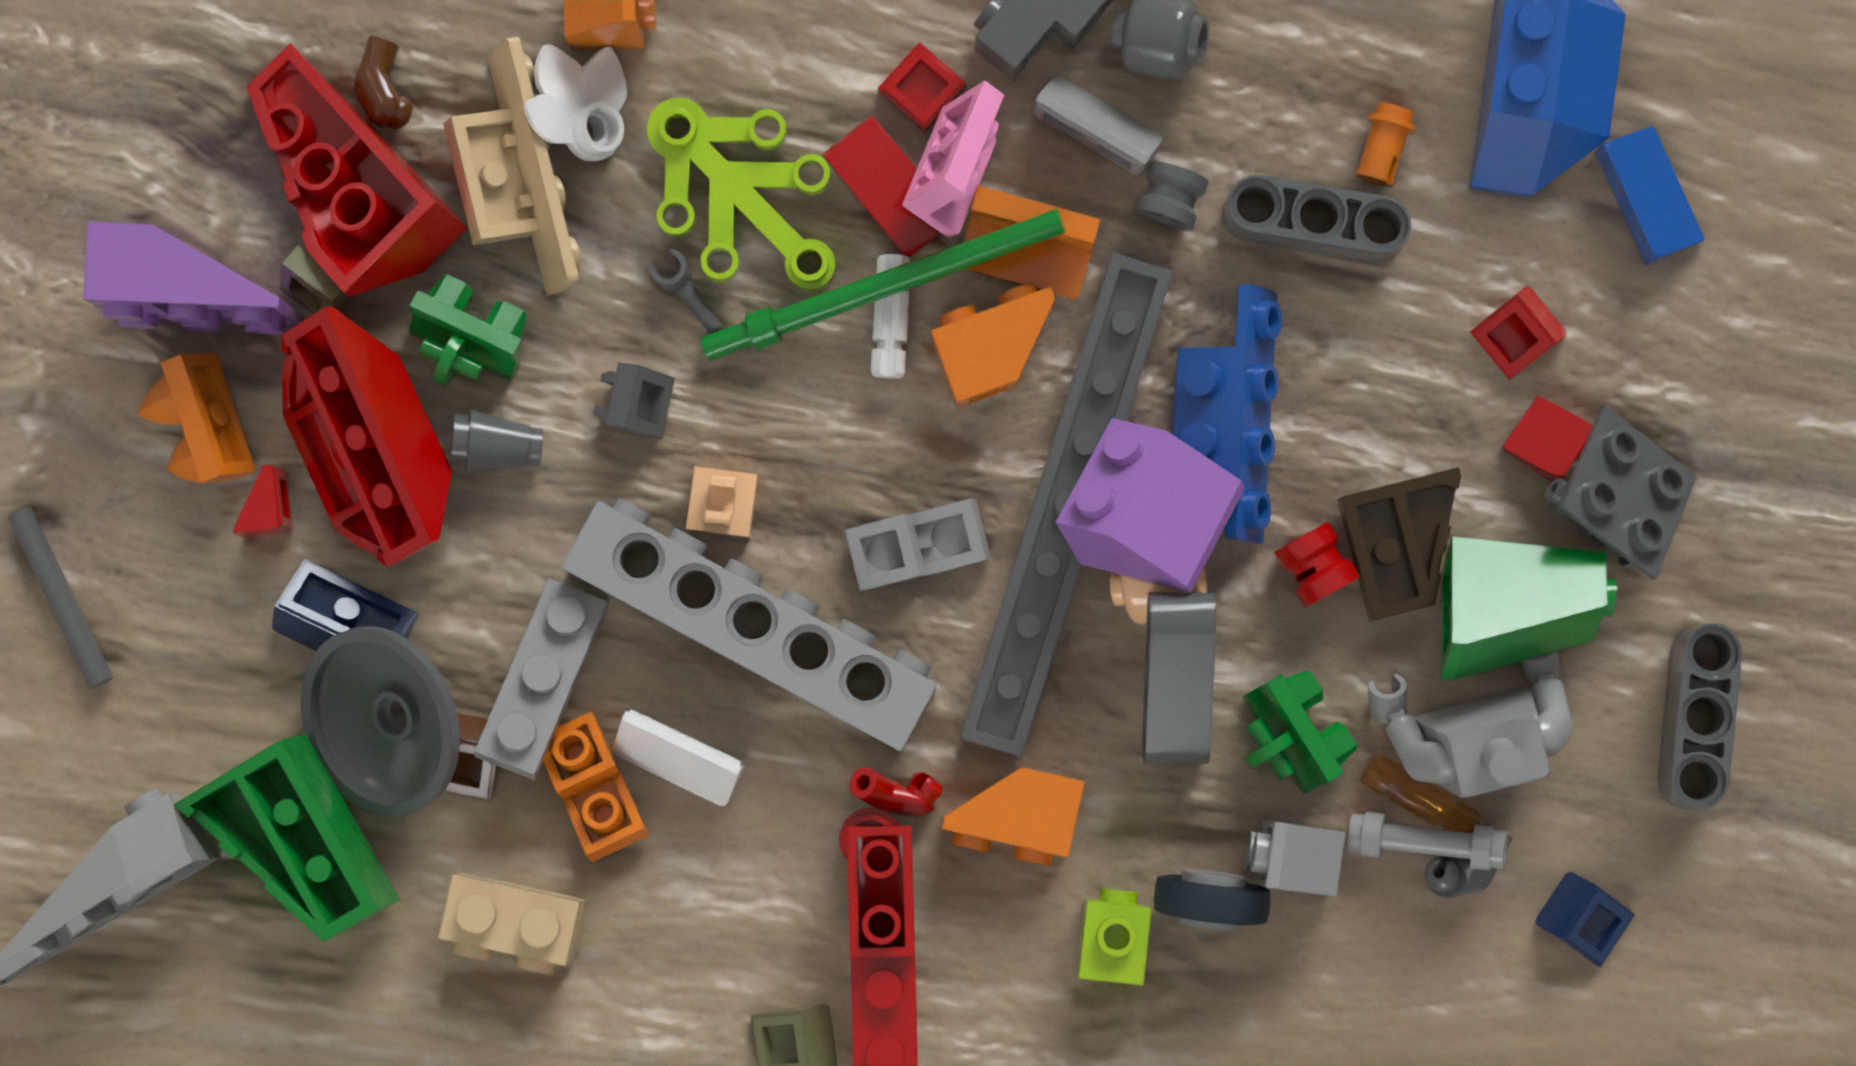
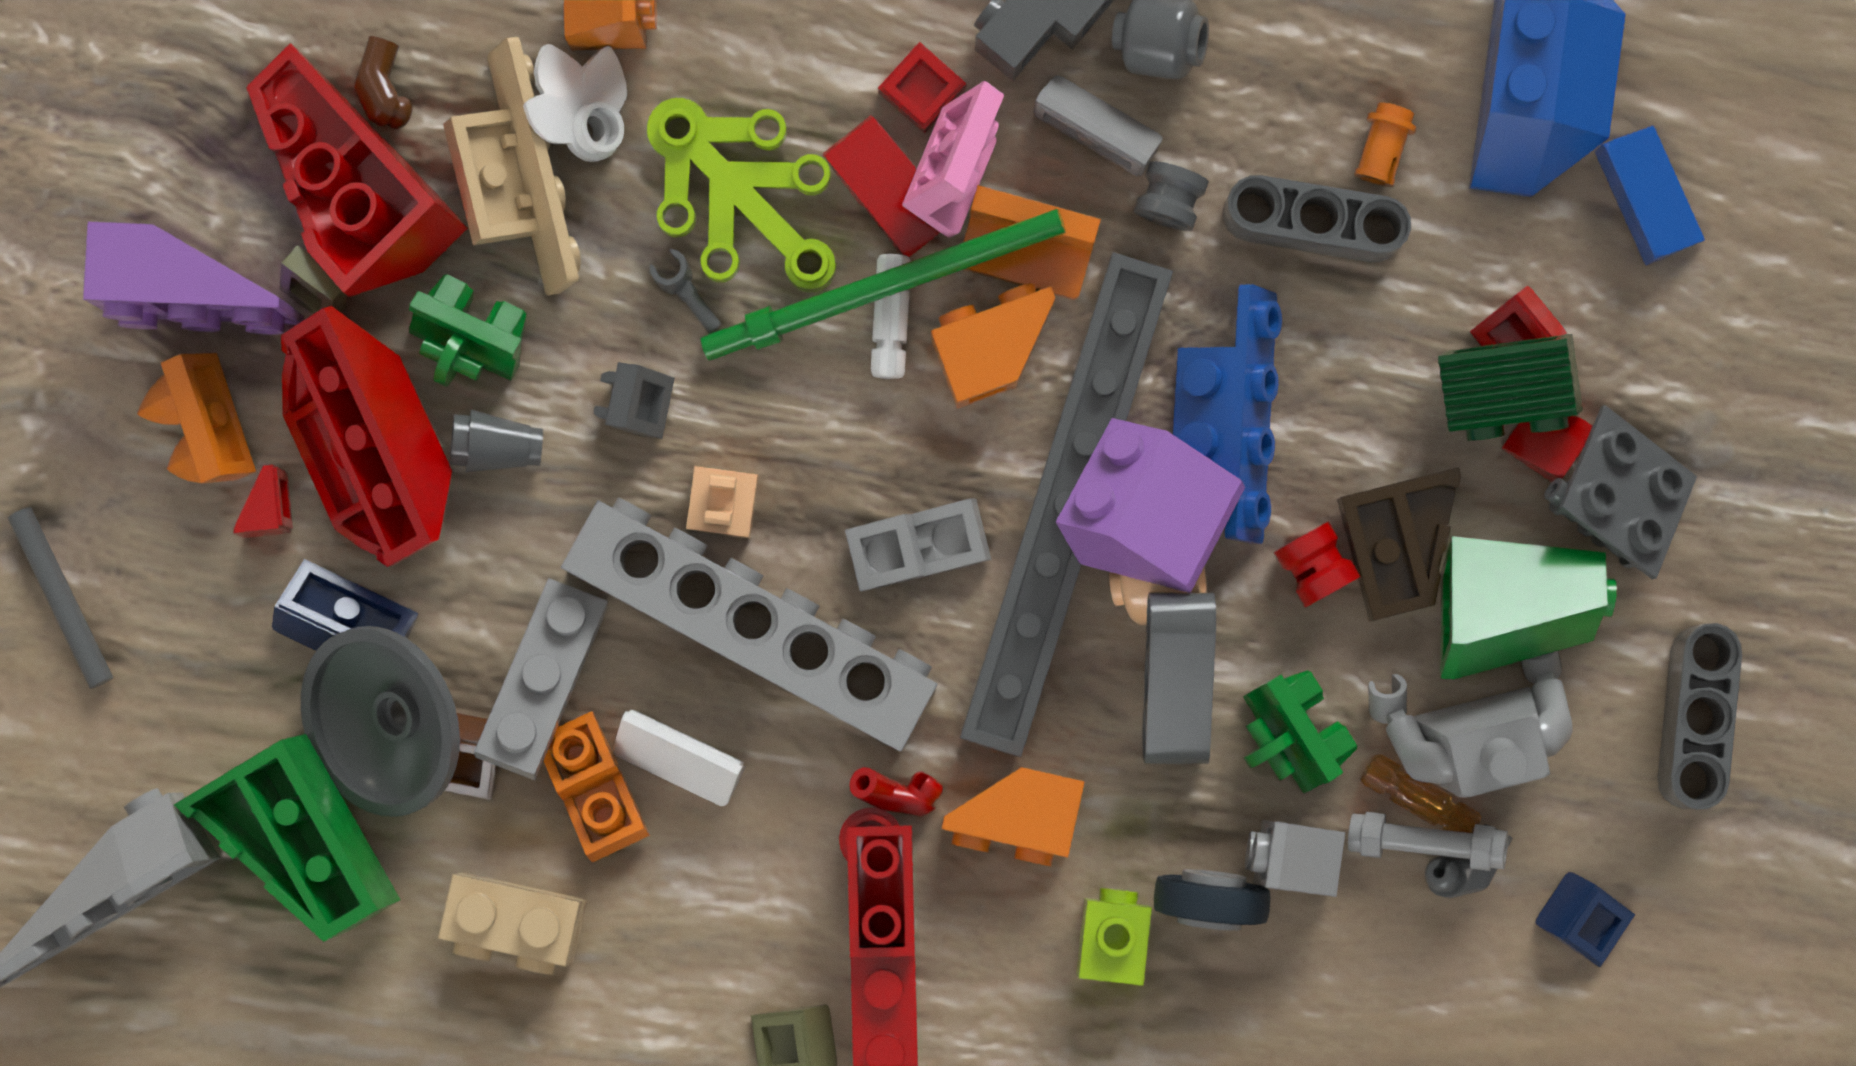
none -> dark green brick [1438,334,1583,441]

